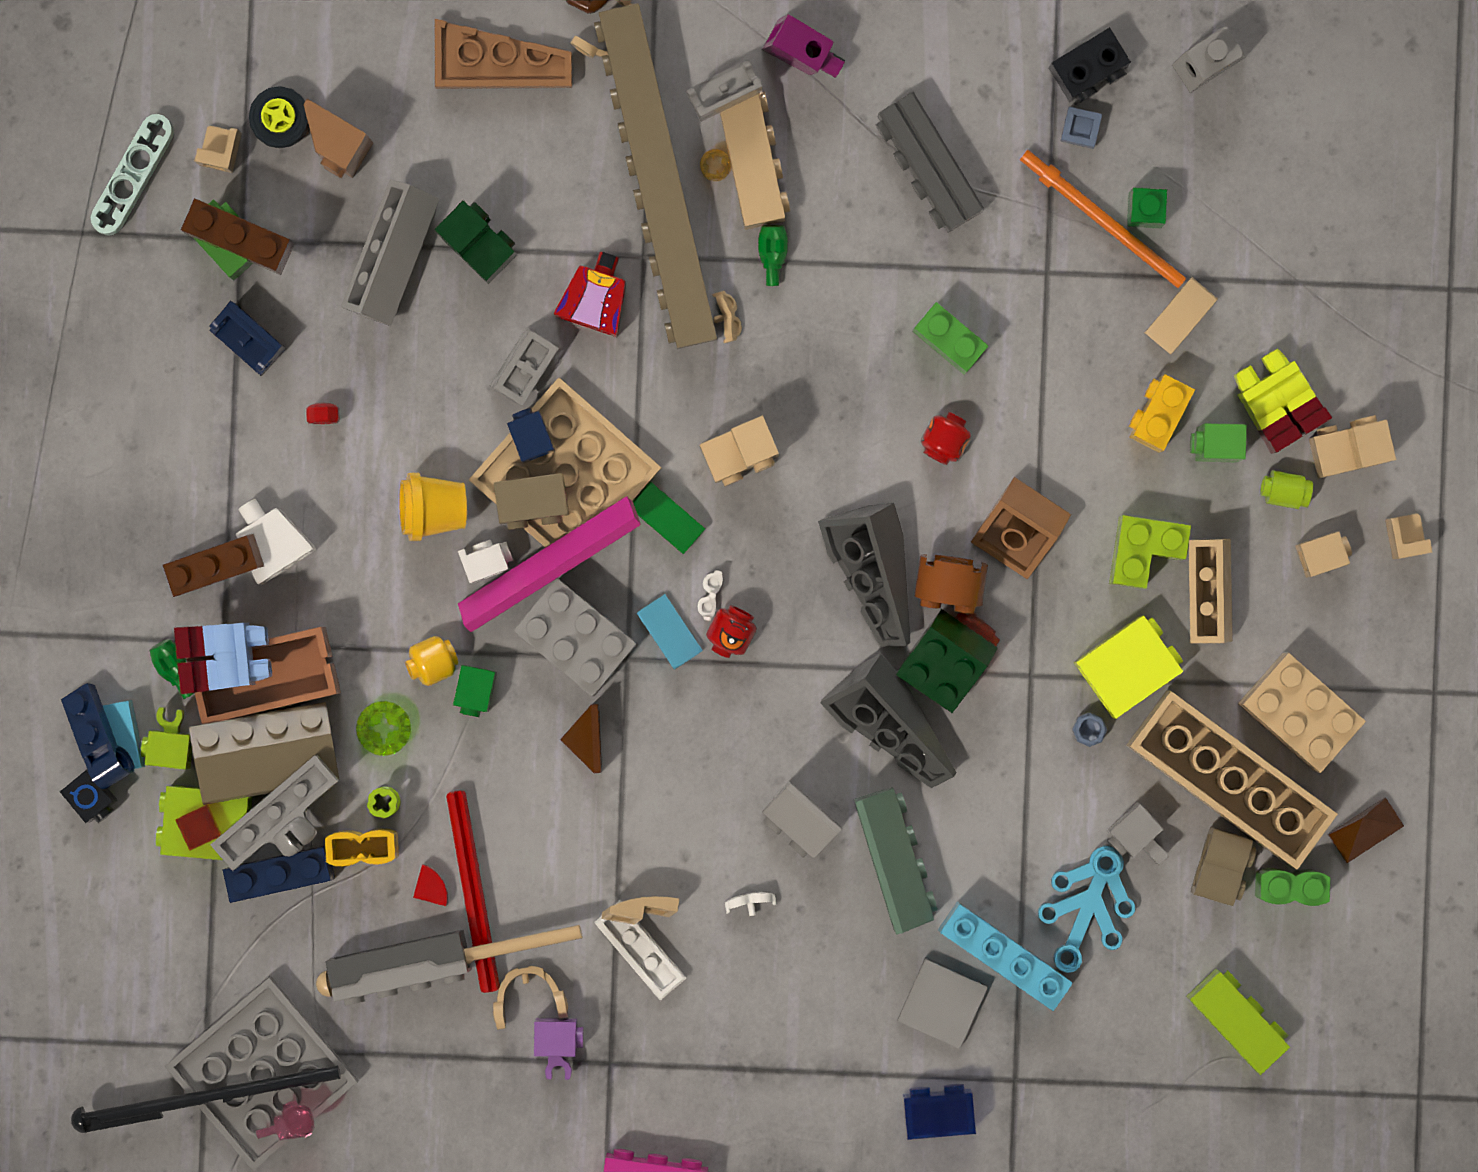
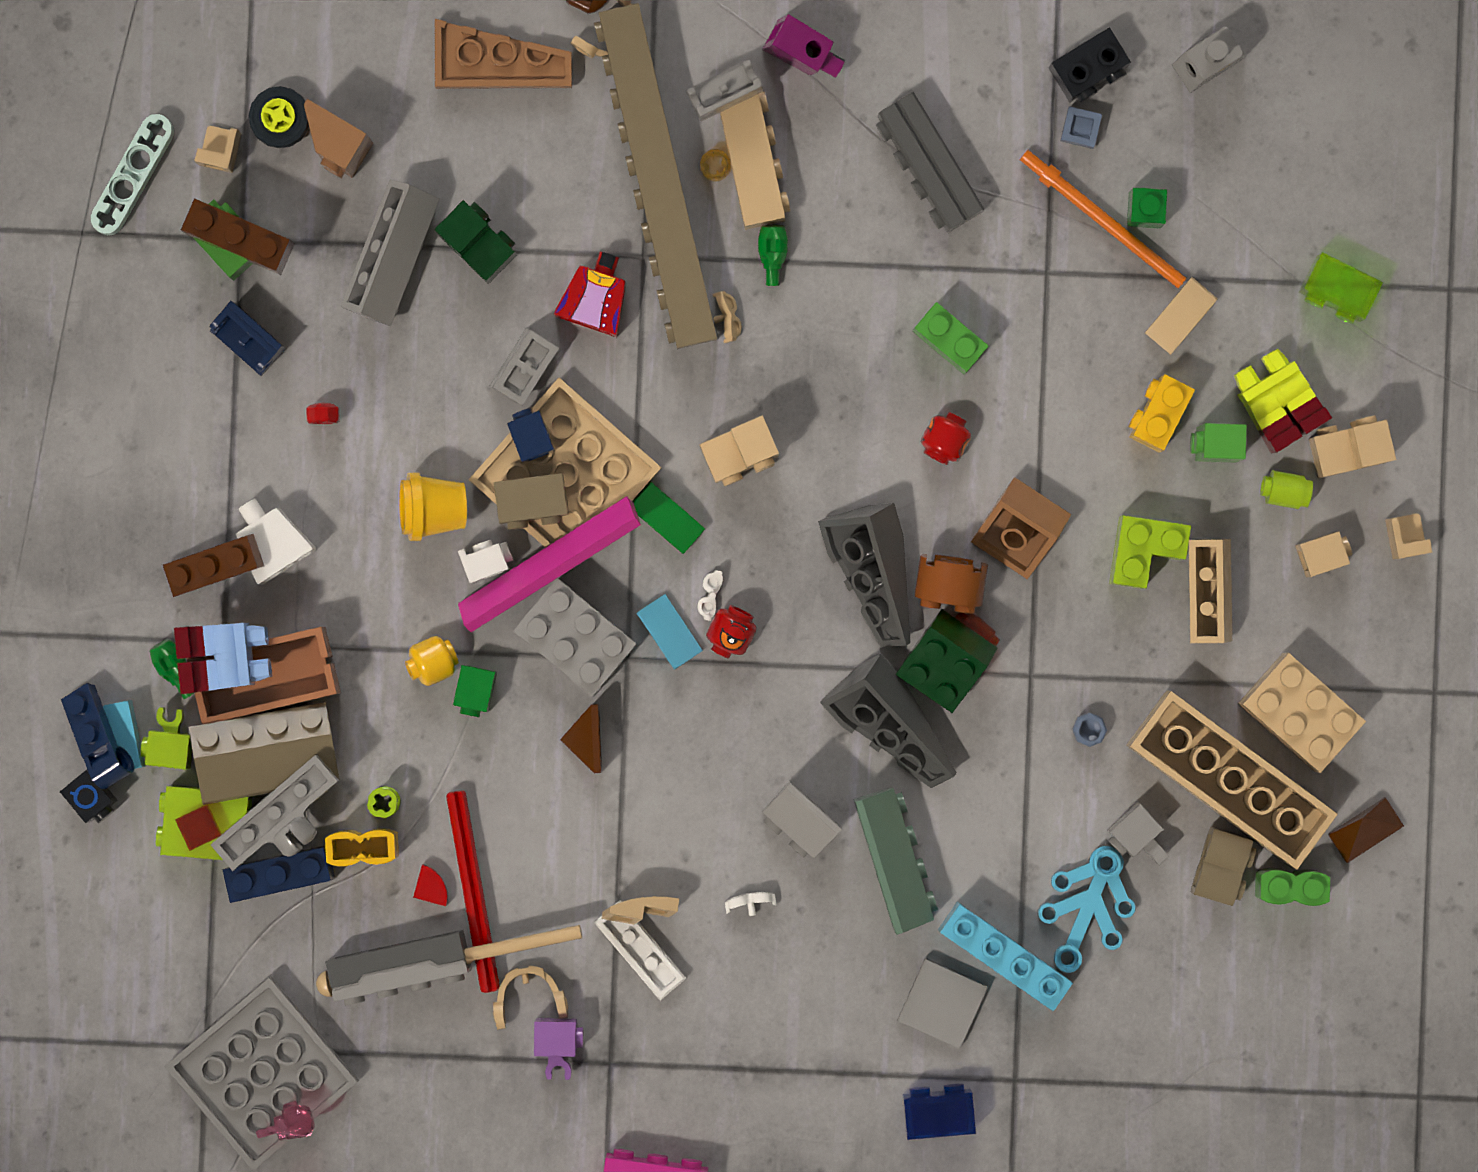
black bar [71,1065,341,1133] -> none
clear neon green gear [356,701,412,756] -> none
neon yellow brick [1073,615,1183,719] -> none
lime brick [1186,969,1291,1075] -> none
none -> clear neon green brick [1299,252,1383,324]

